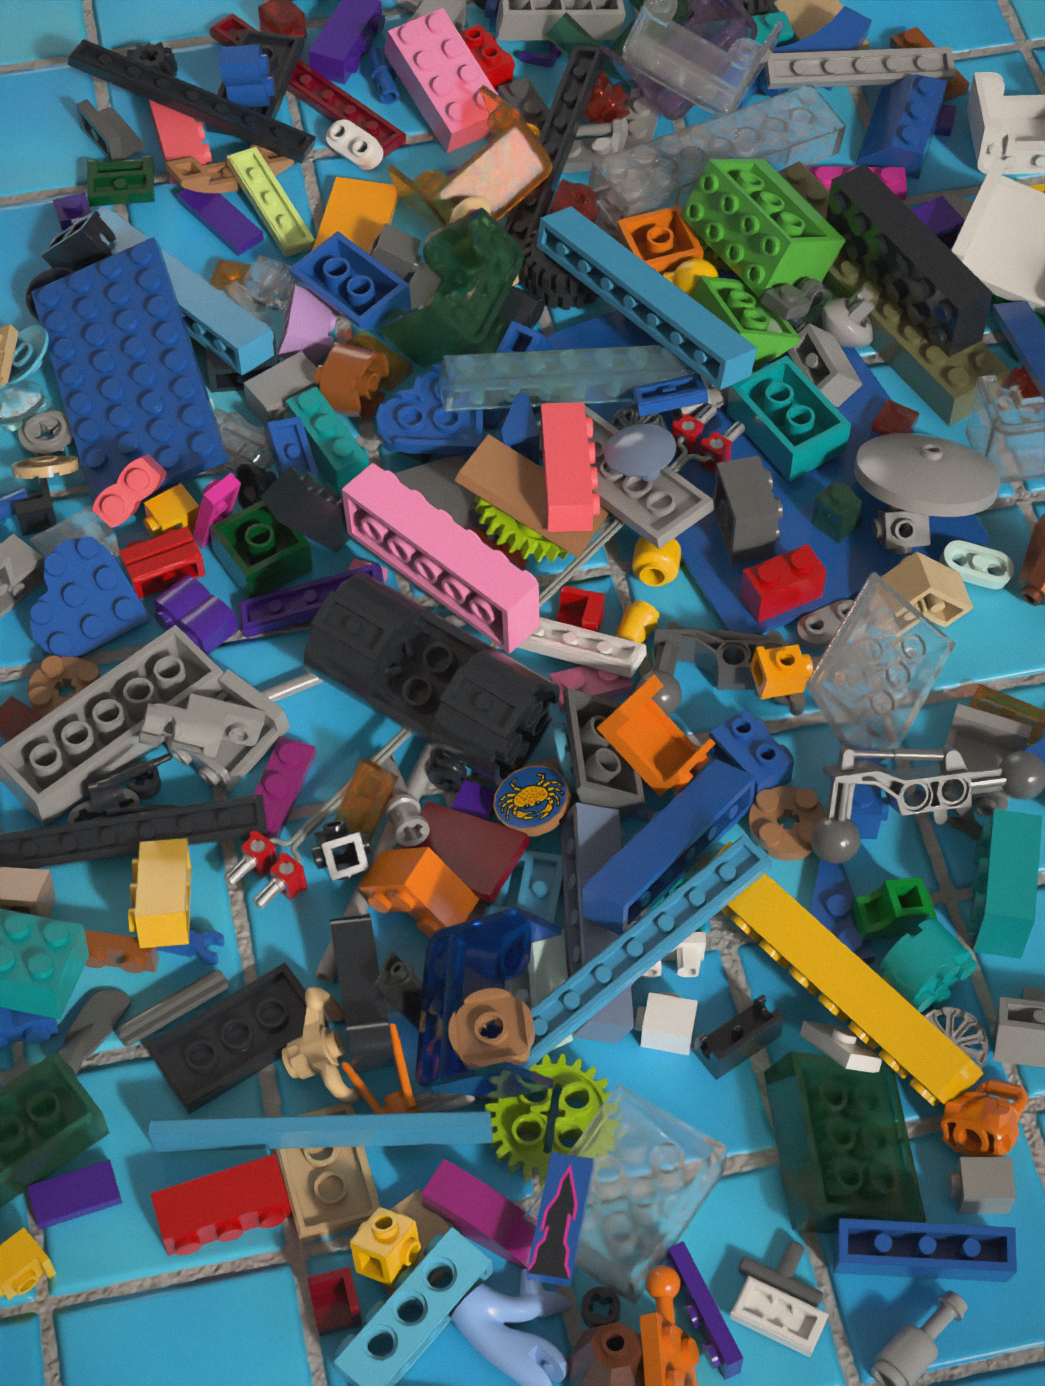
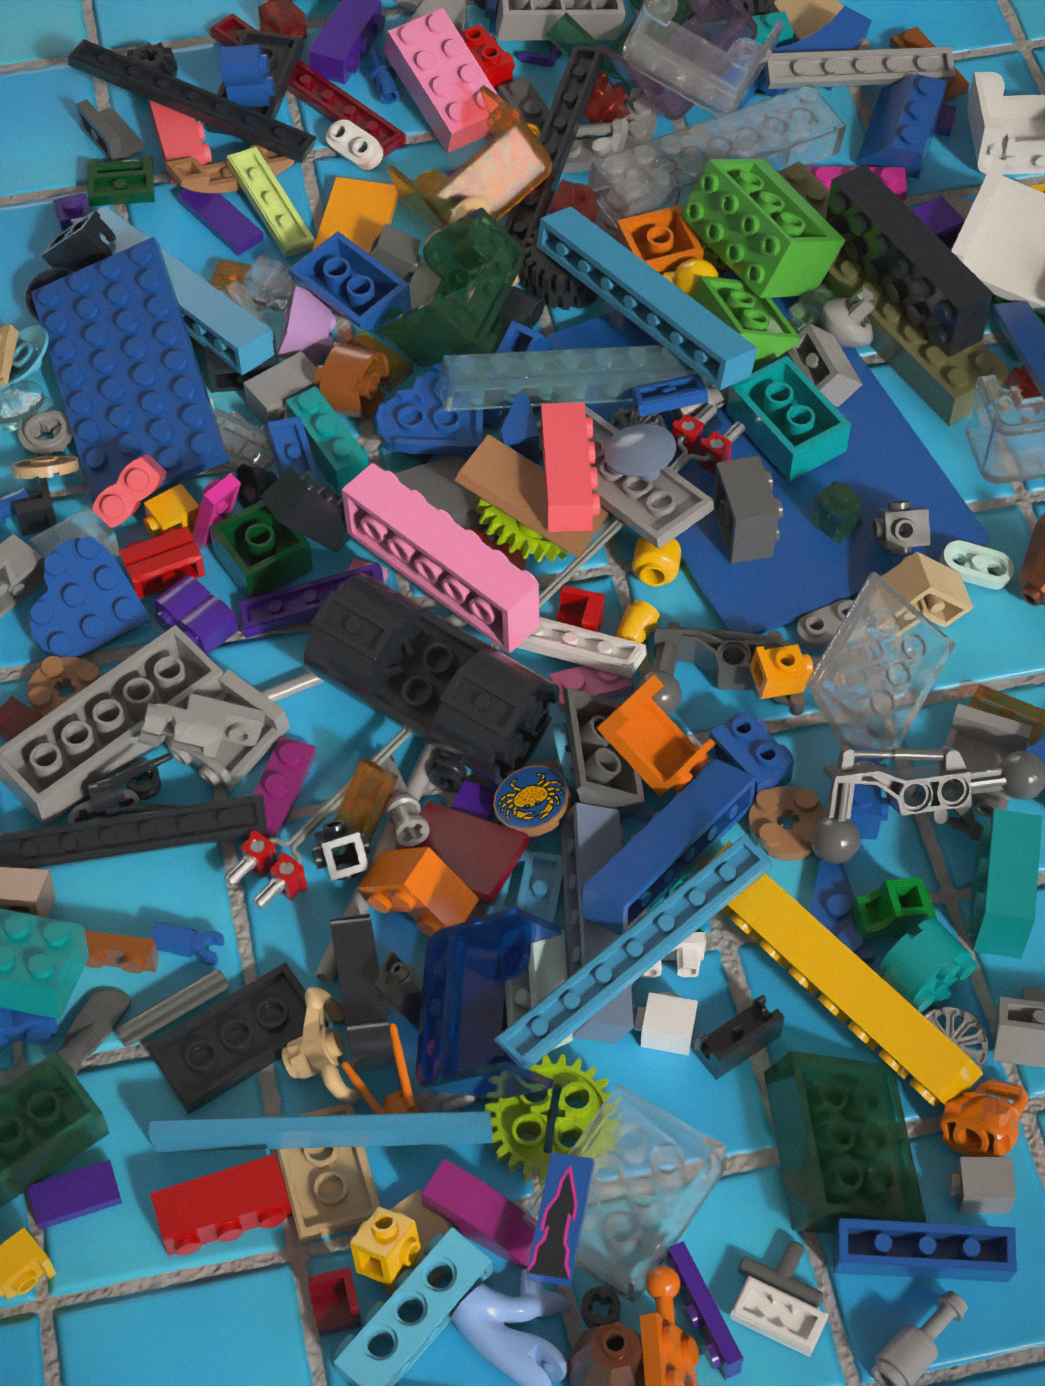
yellow brick [128,838,192,948] -> none
medium nougat plate [448,988,535,1074] -> none
red brick [740,544,827,623] -> none
dark grey plate [761,278,825,321] -> none
white plate [800,1021,883,1073] -> none
light grey dish [854,433,1000,517] -> none
clear red tile [871,399,920,435] -> none

